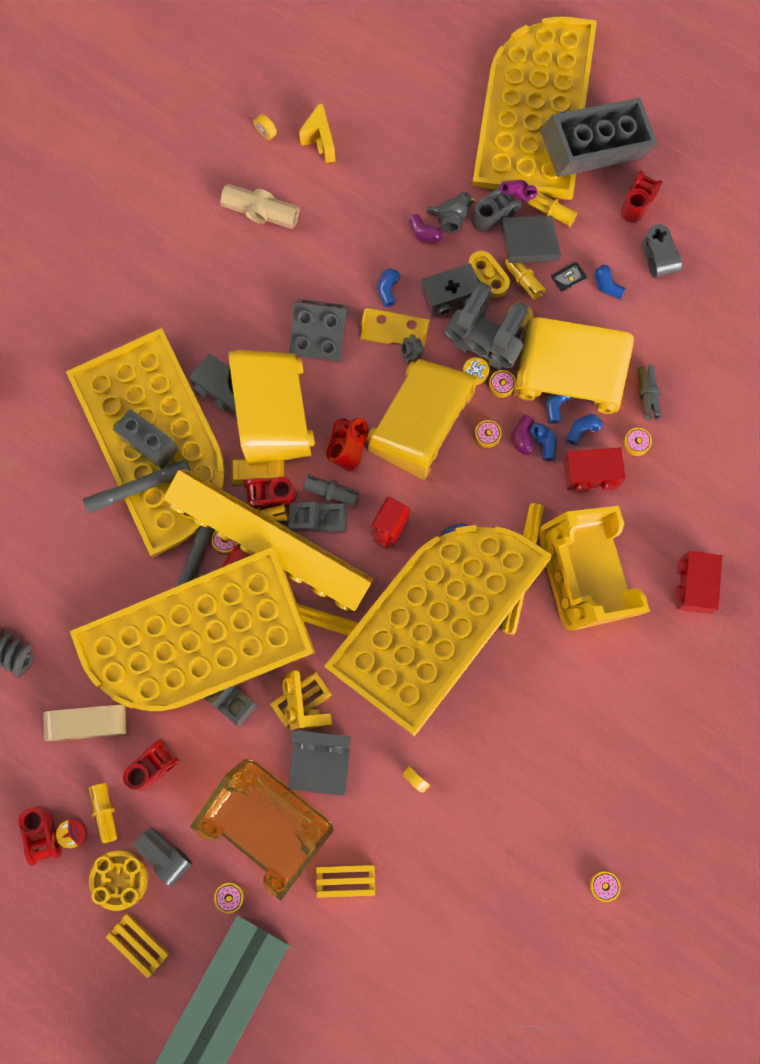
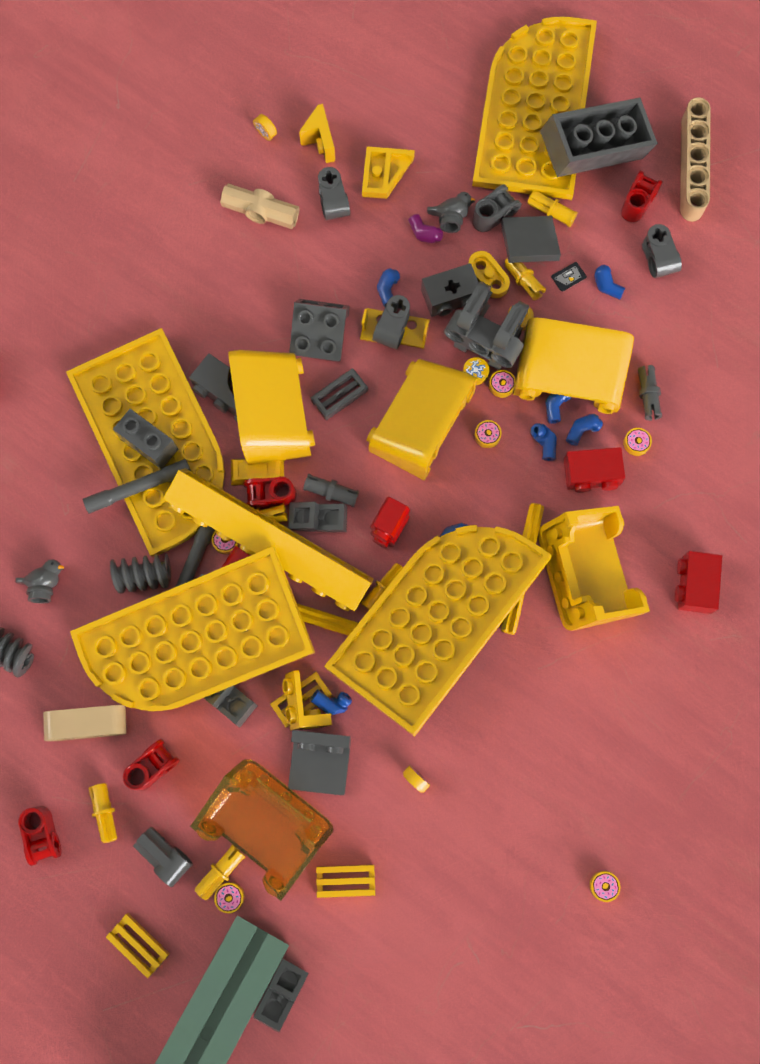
tile [56,819,87,849] -> none
yellow tile [89,850,149,911] -> none
red piece [325,418,369,471] -> none
dark grey plate [401,334,423,363] -> none
magenta arm [500,179,537,202] -> none
magenta arm [511,415,534,455] -> none
none -> dark grey animal [15,559,64,604]
none -> dark grey piece [110,553,171,594]
none -> yellow axle [195,844,246,900]
none -> dark grey slope [253,959,309,1033]
none -> dark grey tile [310,368,368,420]
none -> blue arm [310,690,352,715]
none -> dark grey piece [318,167,351,221]
none -> yellow axle [361,563,403,610]
none -> yellow wing [362,147,415,199]
none -> dark grey piece [372,295,410,350]
none -> tan beam [680,97,711,222]

